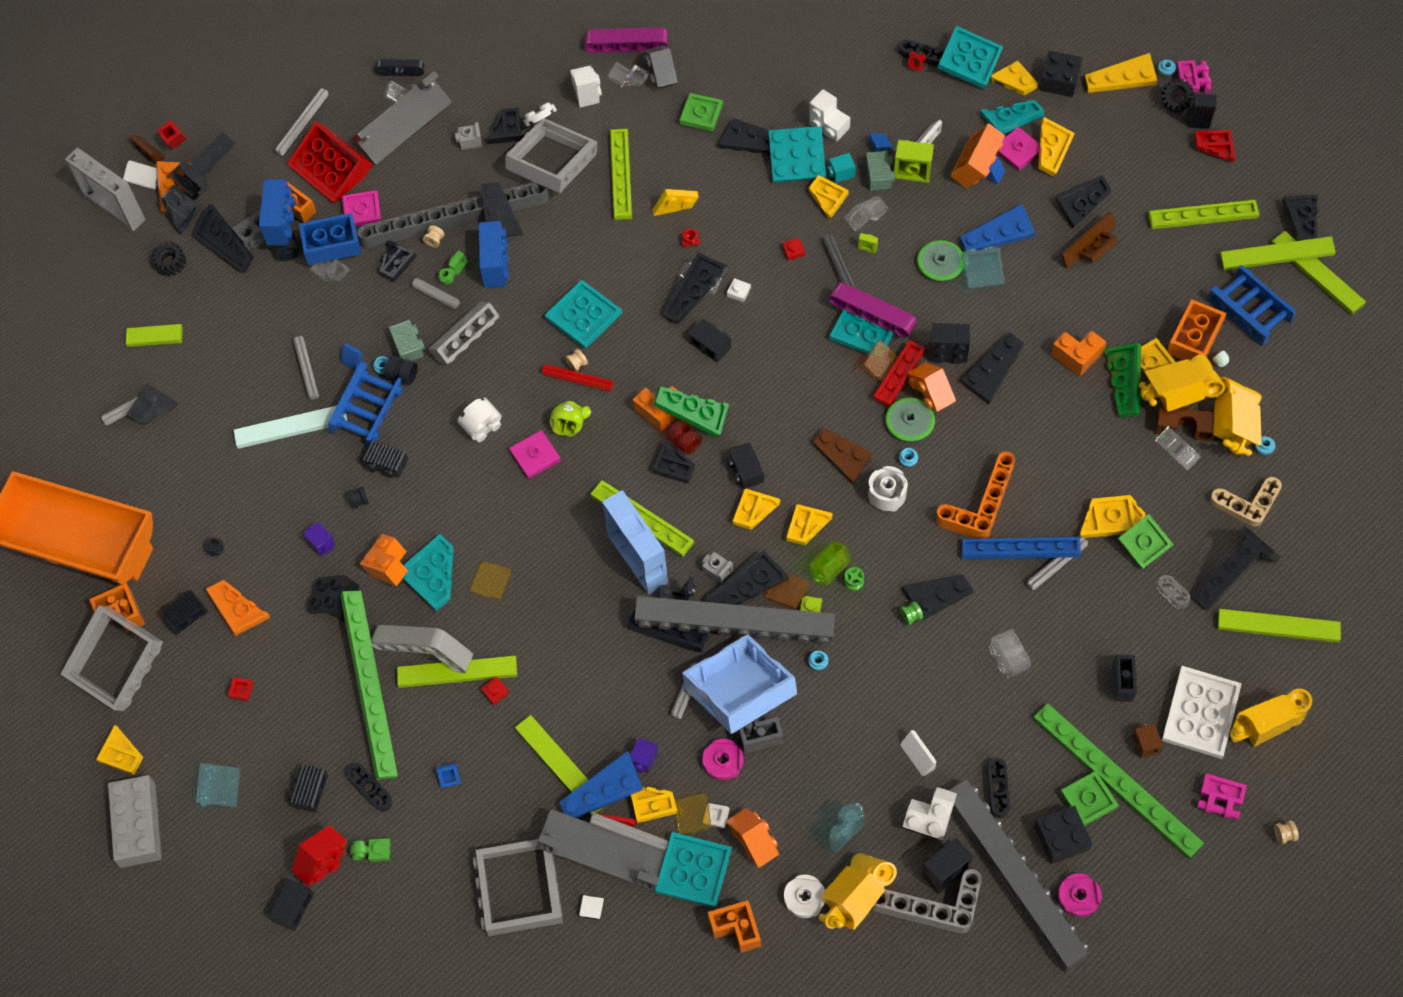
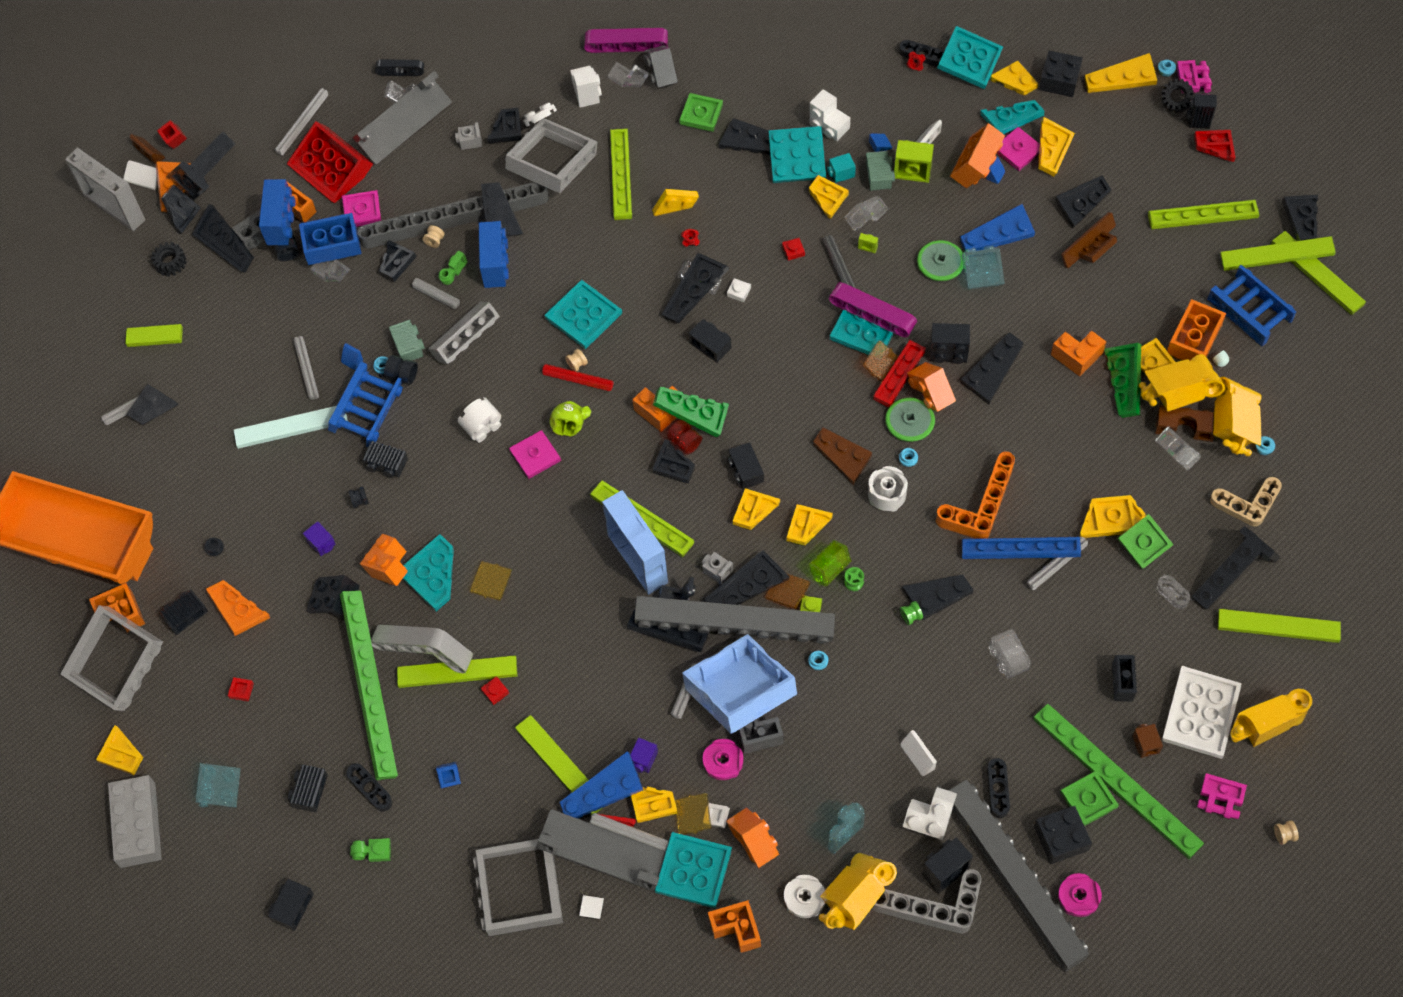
red brick [291,825,347,887] -> none

